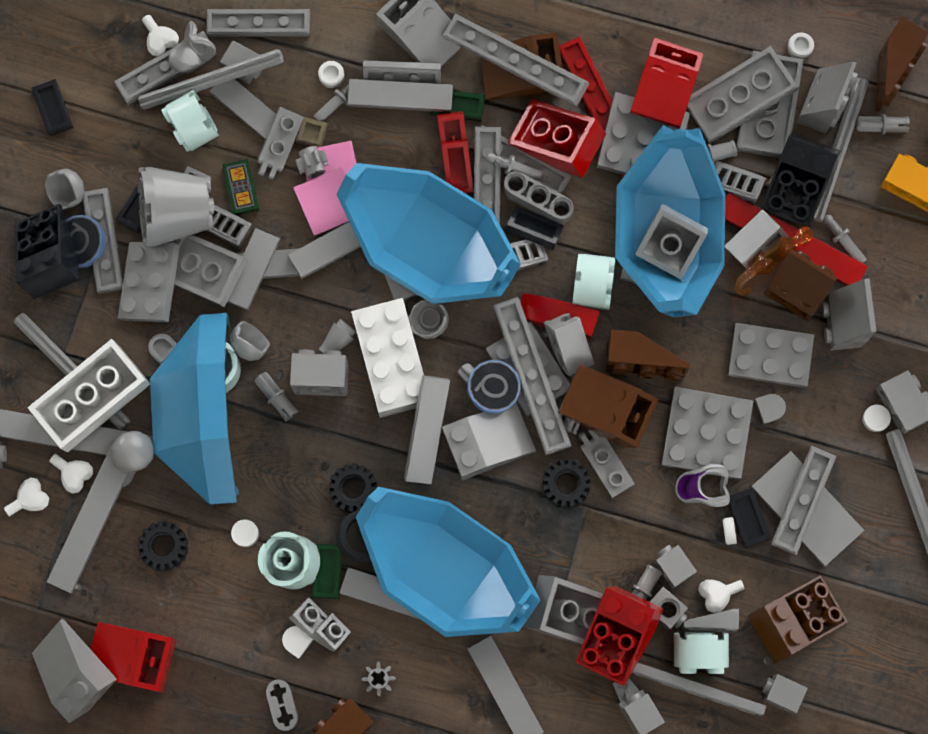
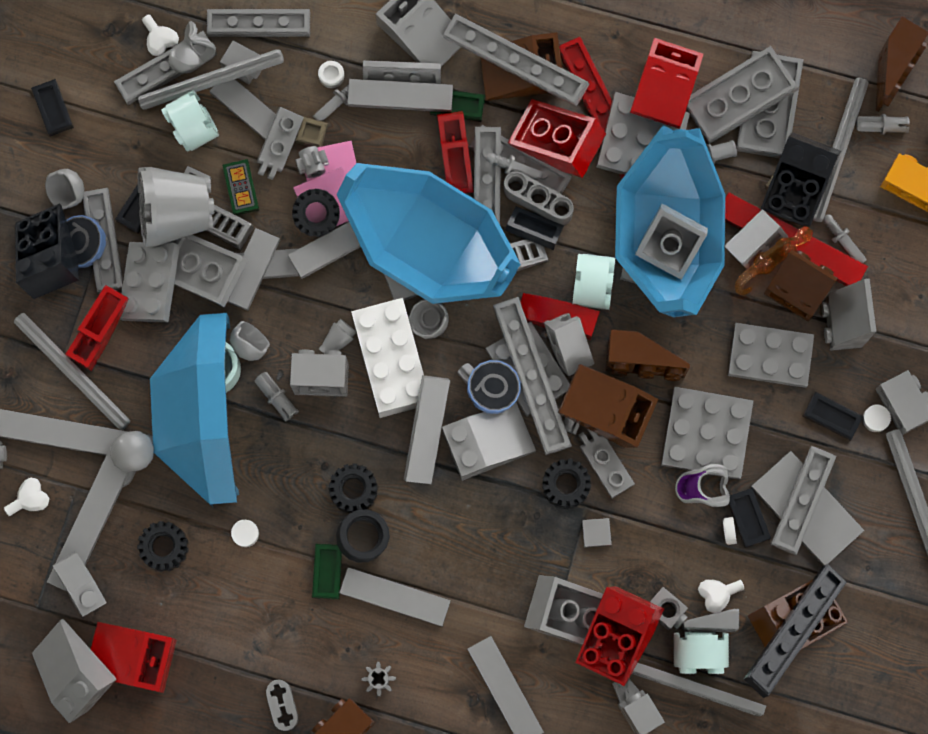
white brick [28,339,150,452] -> none
white rock [49,454,93,494] -> none
light grey tile [148,334,177,365] -> none
light aqua brick [258,532,320,589] -> none
white tile [282,626,314,659] -> none
light grey slope [289,597,351,652] -> none
dark azure panel [356,487,540,637] -> none
light grey axle [632,565,663,600] -> none
light grey brick [654,545,697,589] -> none
light grey slope [715,161,766,205] -> none
light grey tile [755,394,786,425] -> none
light grey brick [762,674,808,714] -> none
white tile [787,33,814,59] -> none
light grey slope [797,62,858,134] -> none
none -> light grey slope [52,552,107,617]
none -> red slope [65,285,129,371]
none -> black tyre [292,188,340,237]
none -> light grey tile [582,518,612,548]
none -> black tile [744,564,847,698]
none -> black tile [803,392,863,441]

